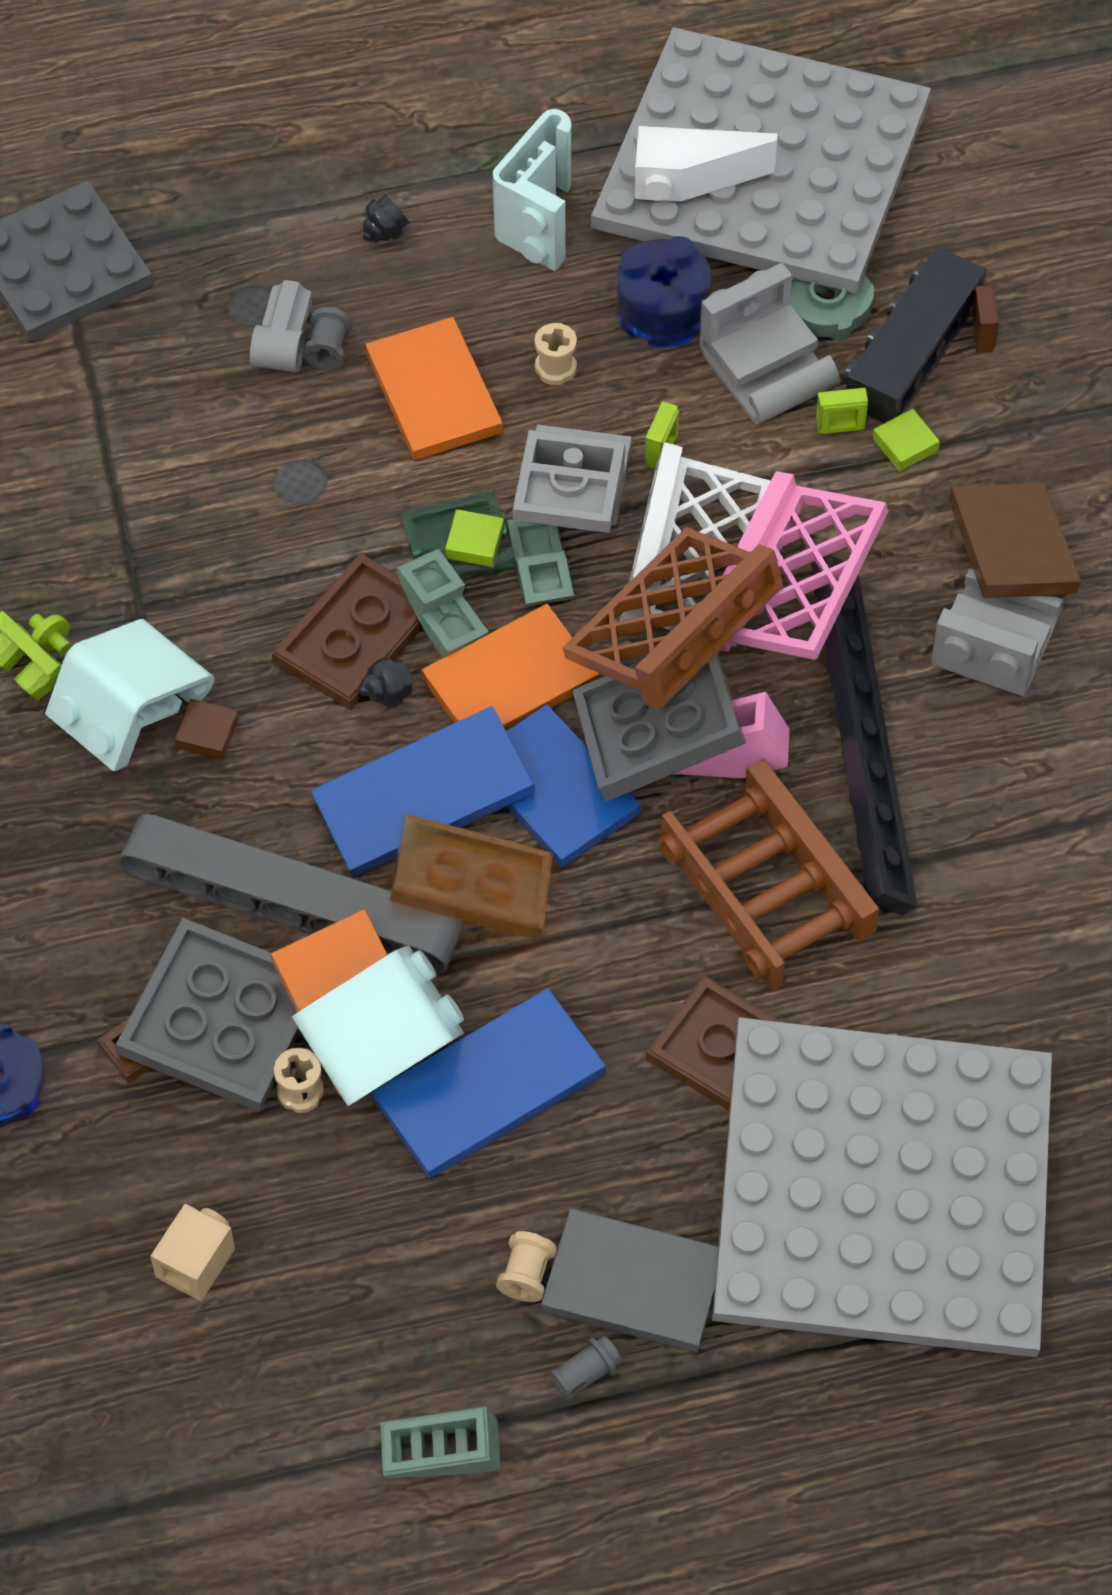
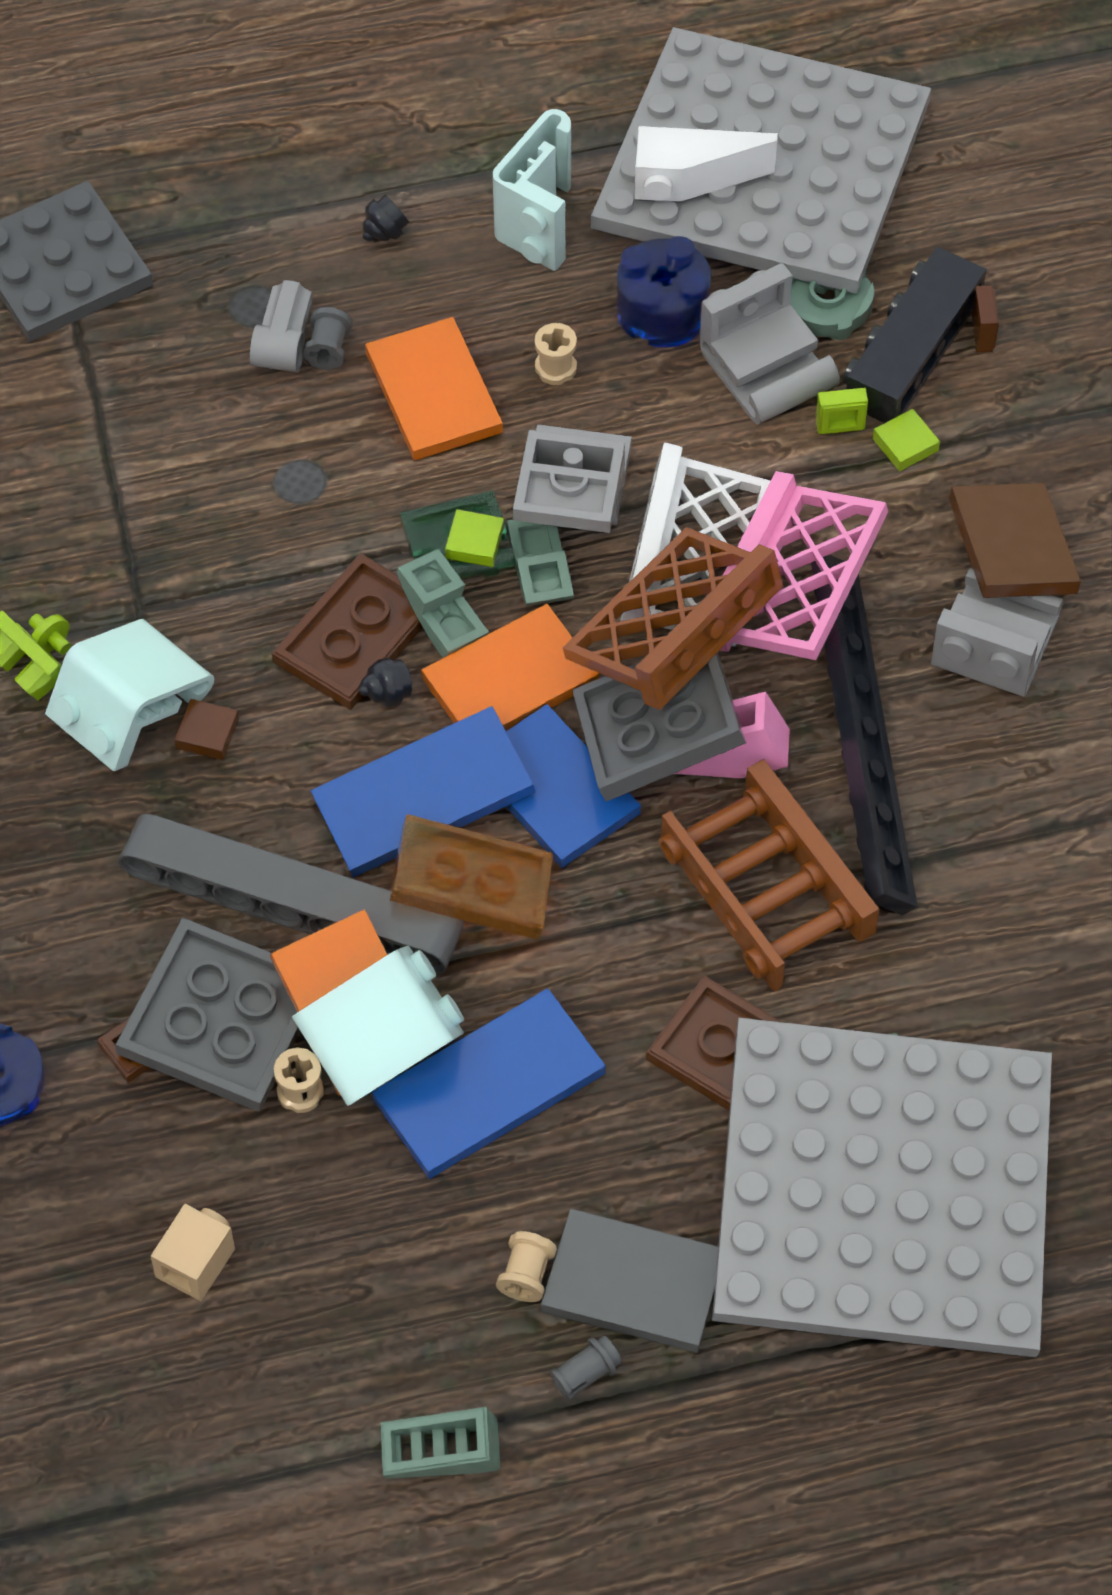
lime tile [645,401,679,469] -> none

